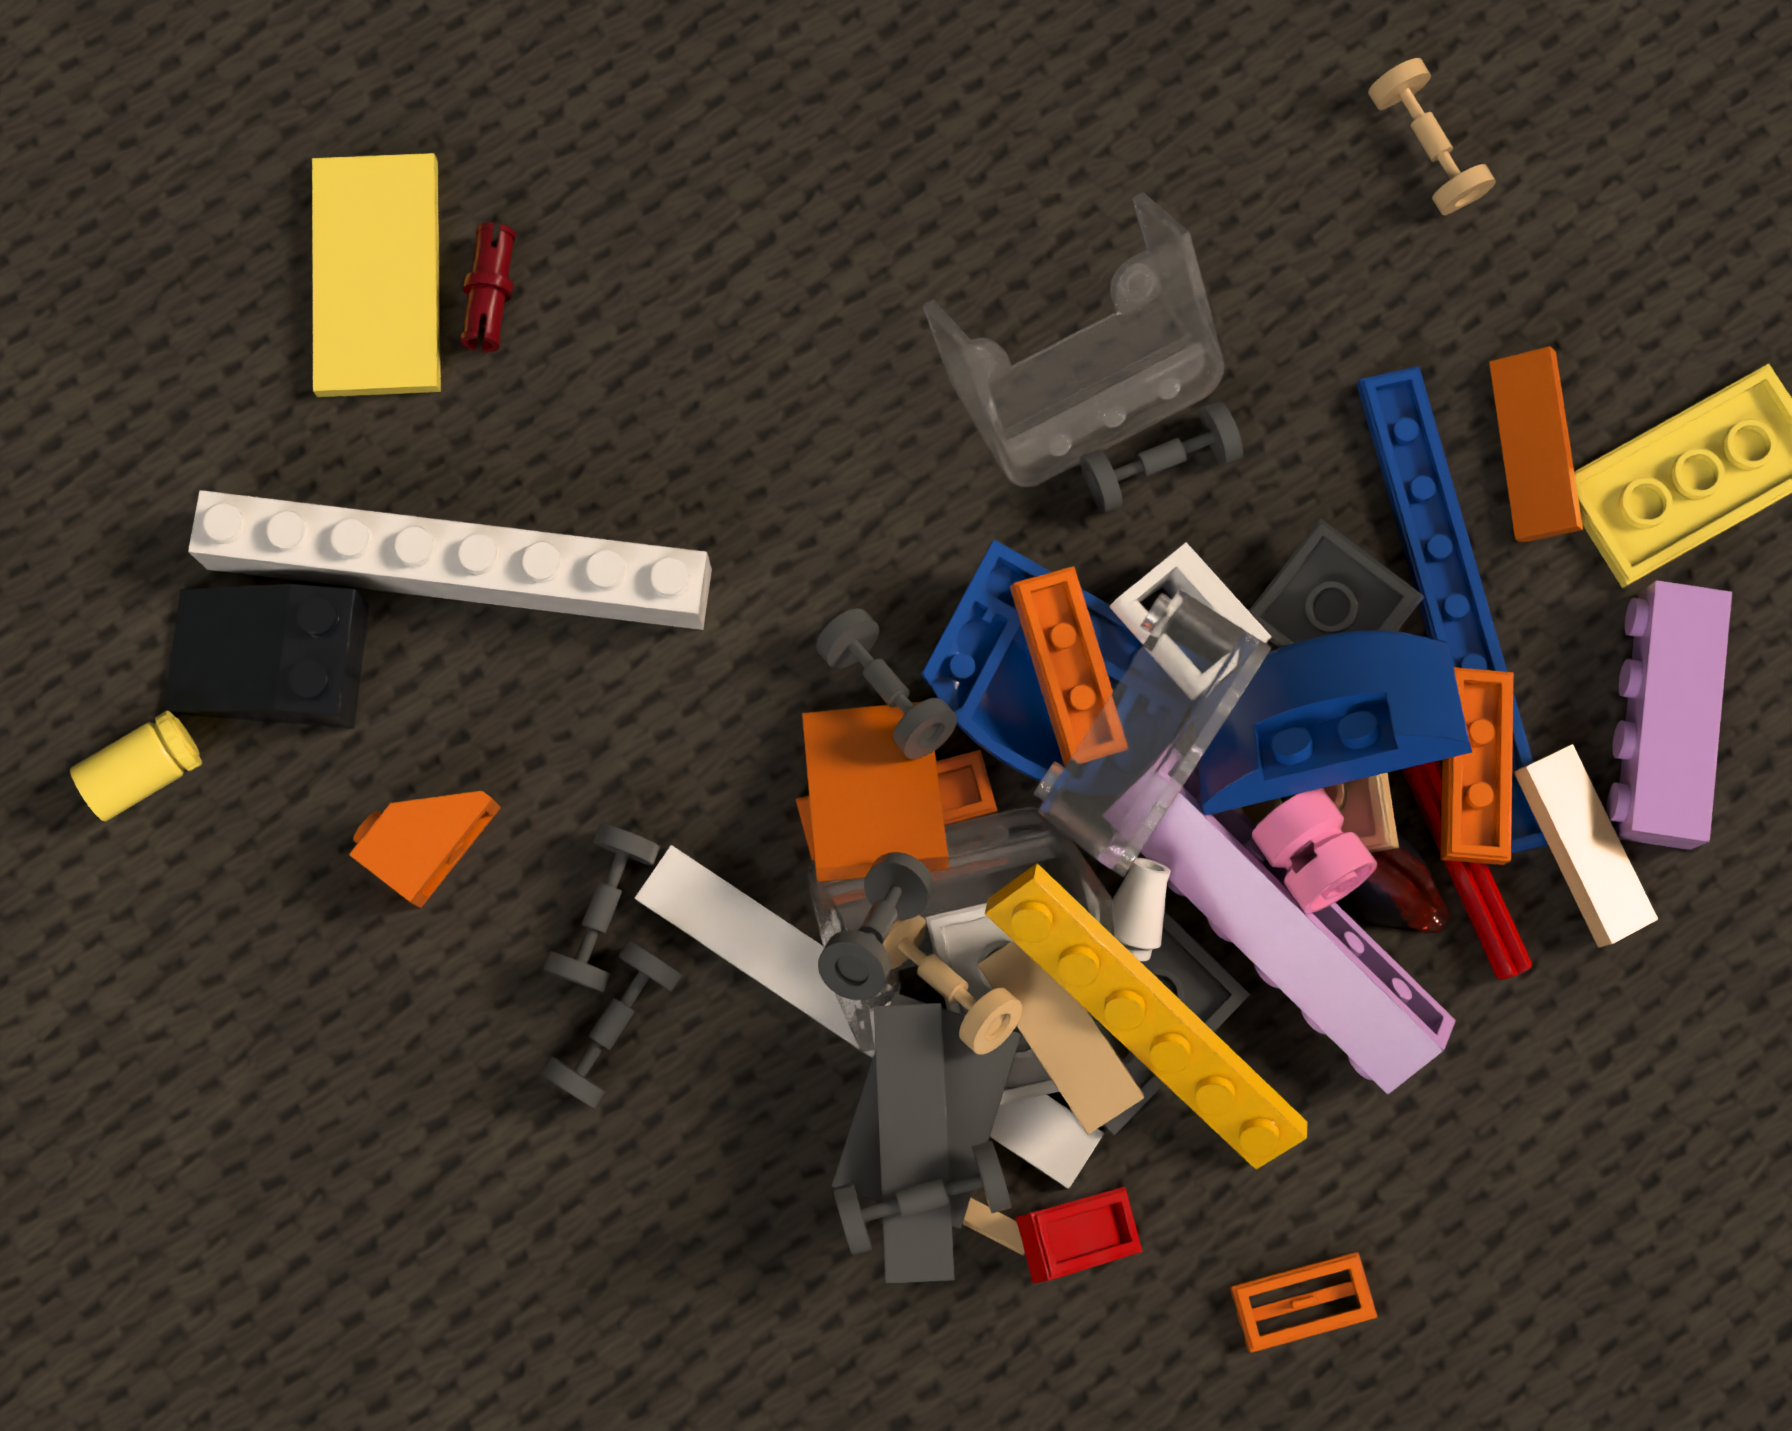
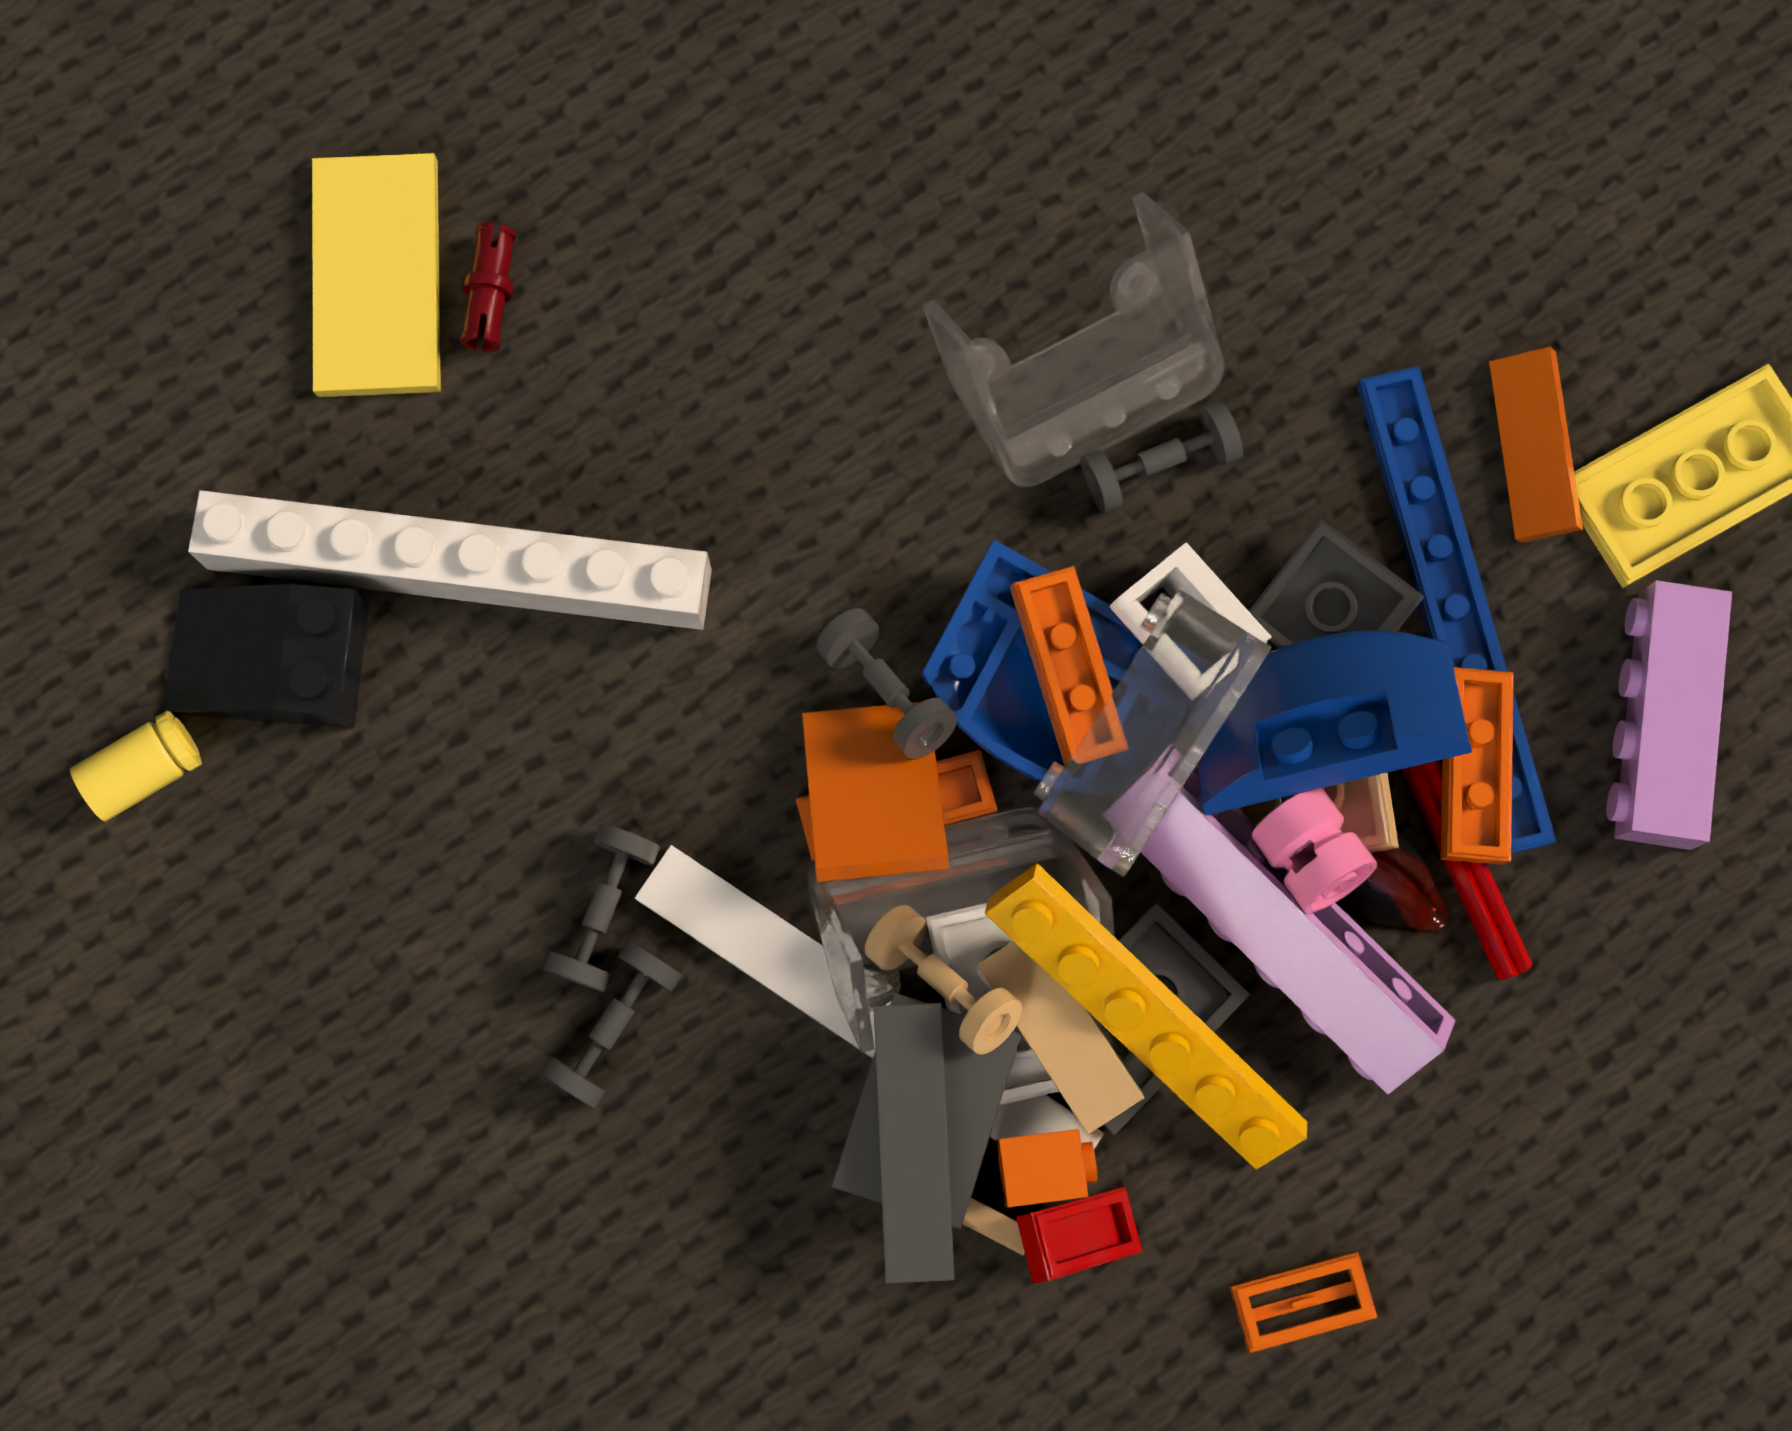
orange slope [349,791,501,908] -> none
dark grey wheel [818,852,934,1000] -> none
dark grey wheel [833,1141,1012,1256] -> none
white cone [1099,858,1171,961] -> none
tan wheel [1368,58,1496,215] -> none
tile [1514,744,1658,948] -> none
none -> orange brick [995,1129,1098,1207]

